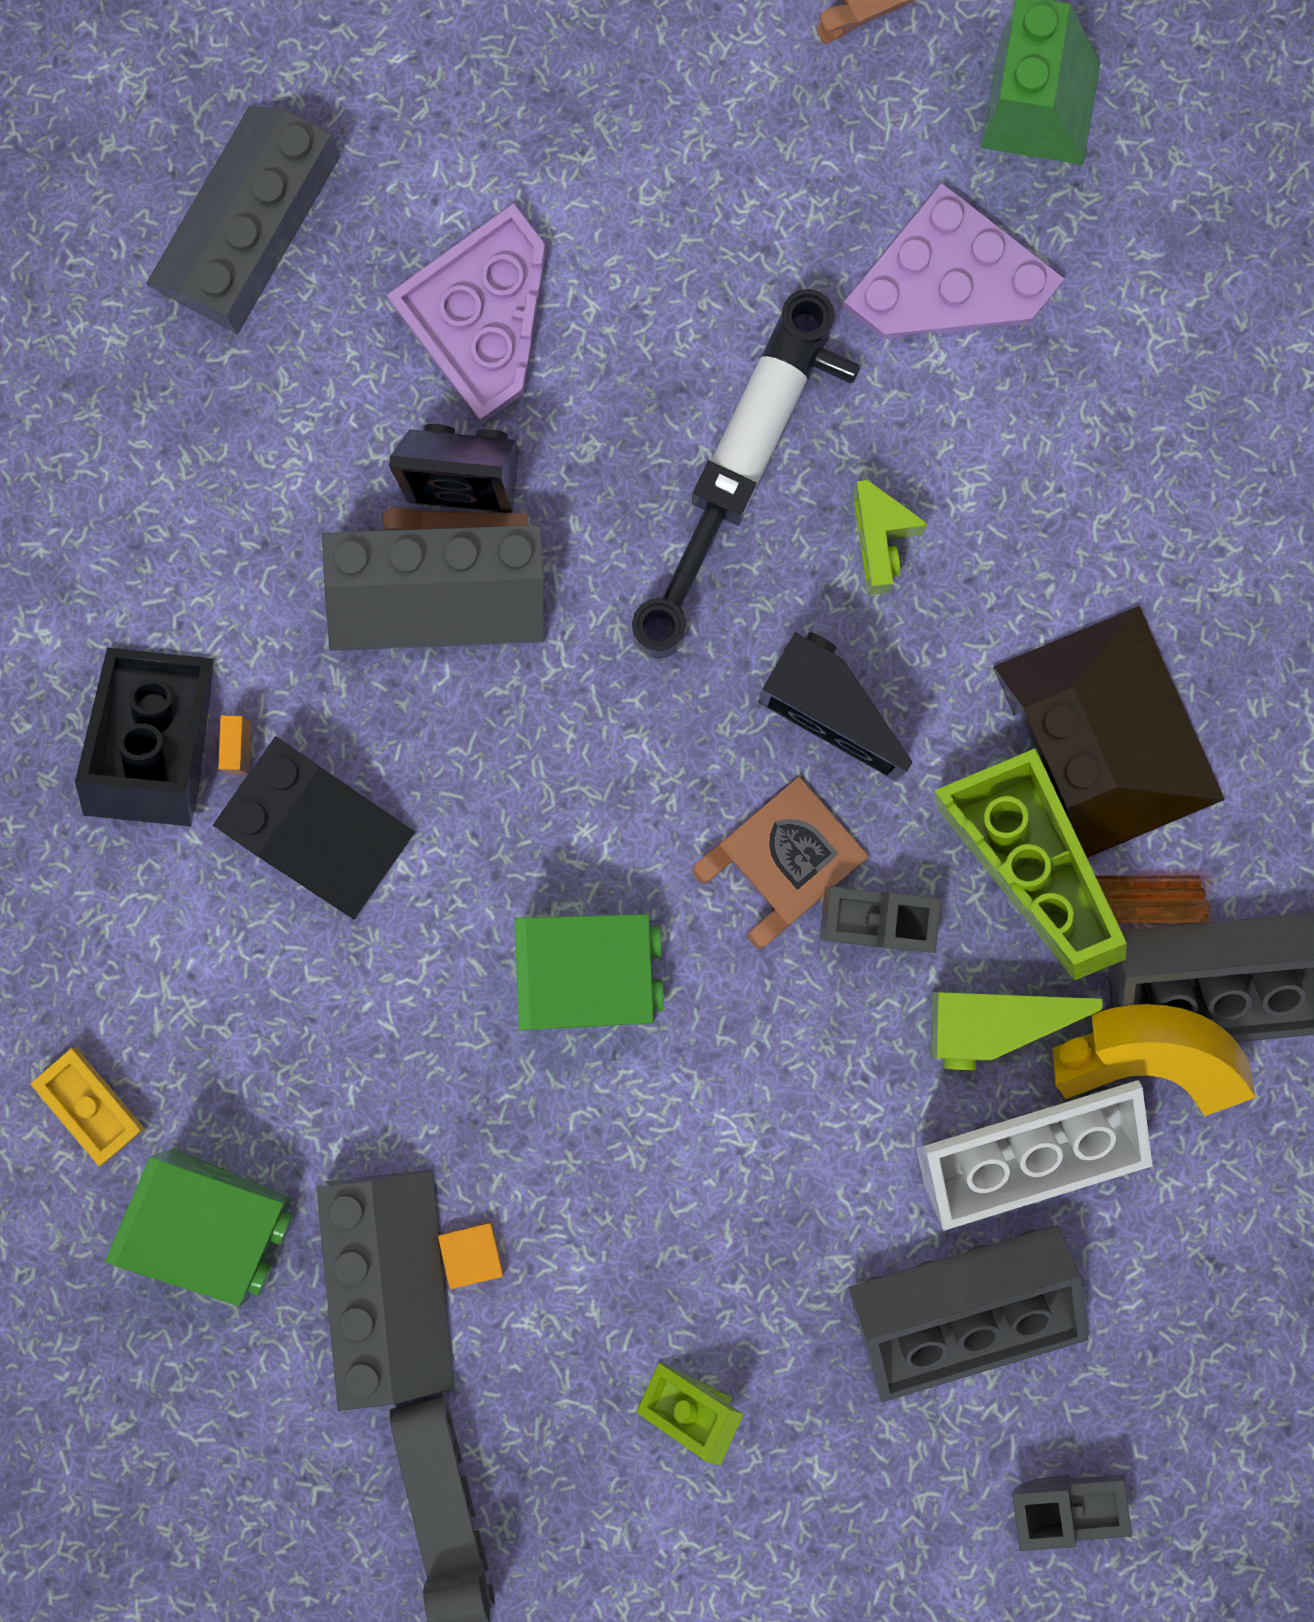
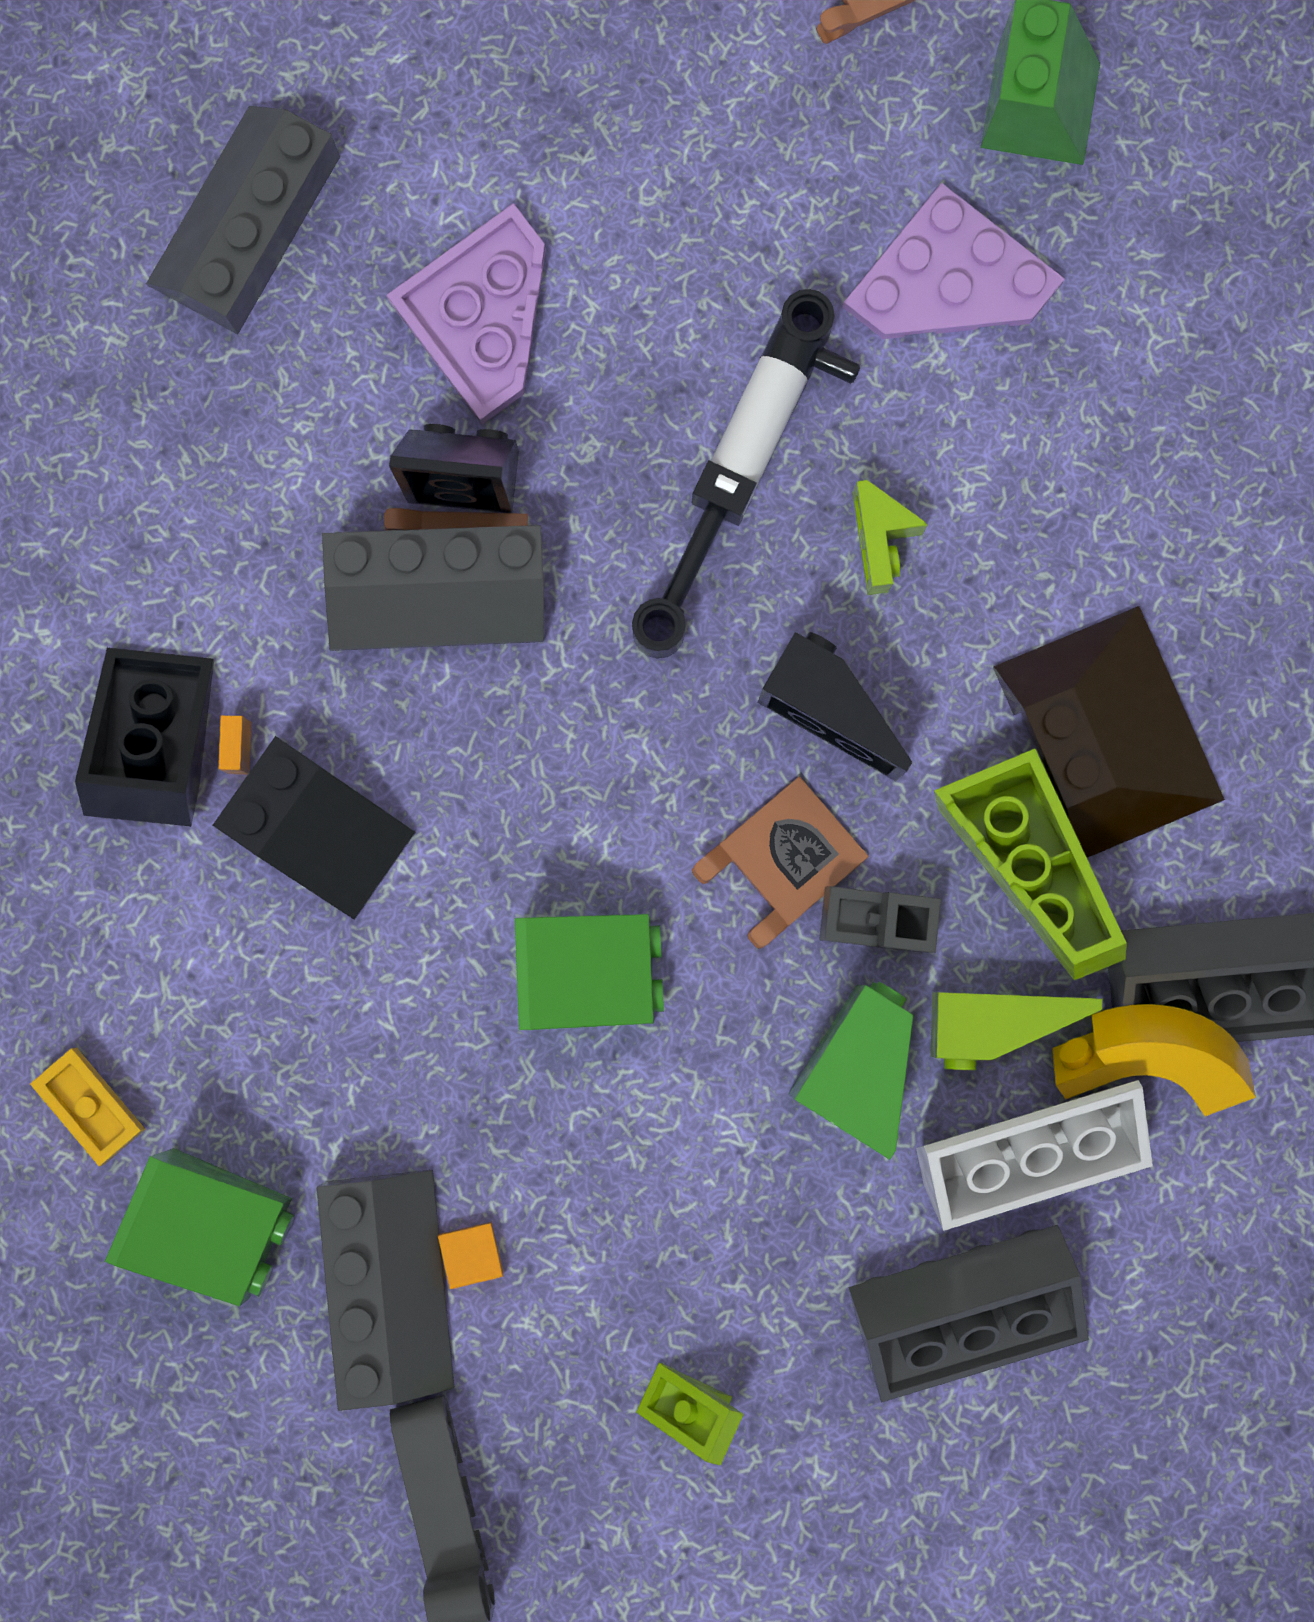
dark grey brick [1012,1475,1132,1551] -> none
clear orange tile [1095,875,1211,923] -> none
none -> bright green slope [789,981,913,1160]

